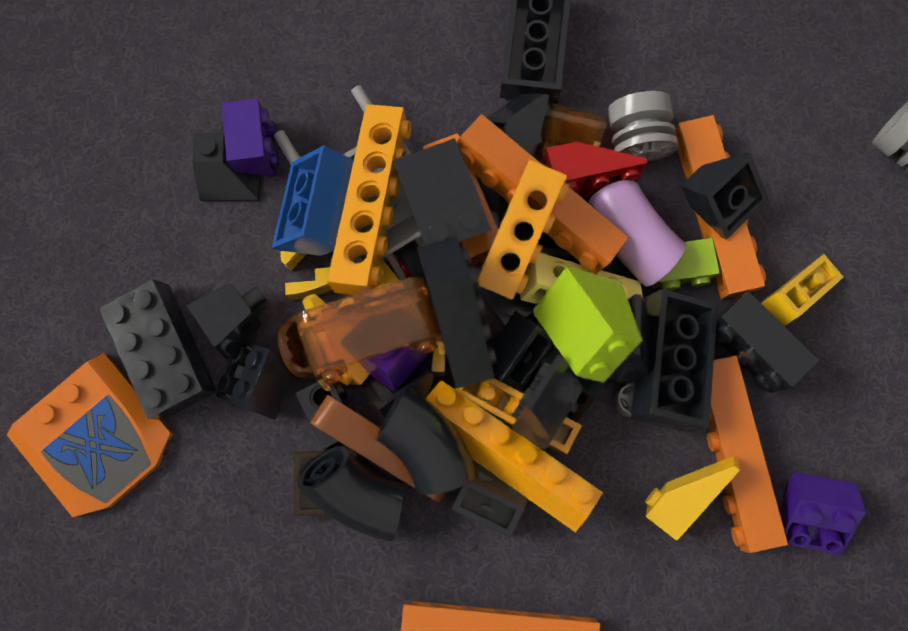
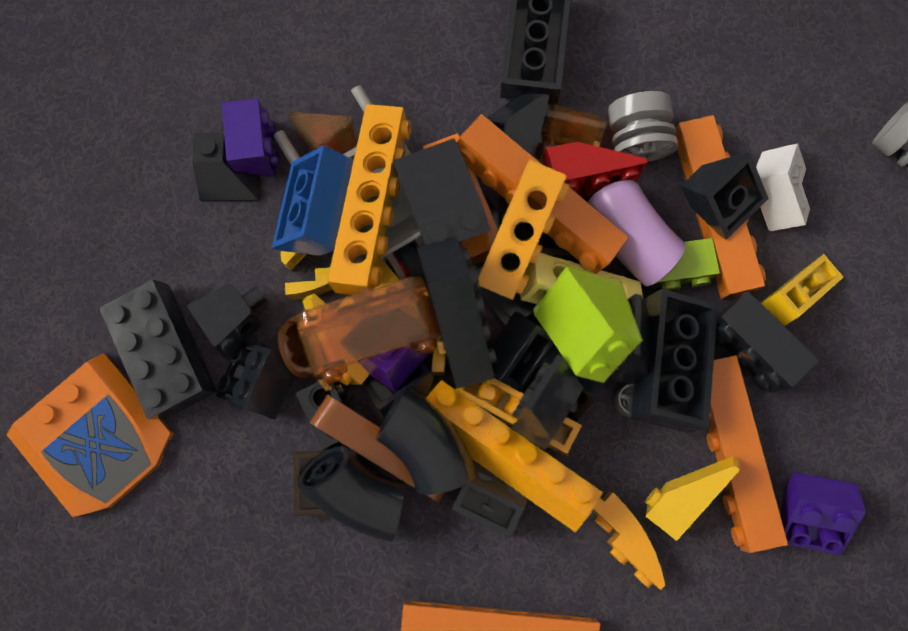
none -> clear orange slope [289,112,358,154]
none -> light orange slope [592,492,665,590]
none -> white panel [756,143,810,231]

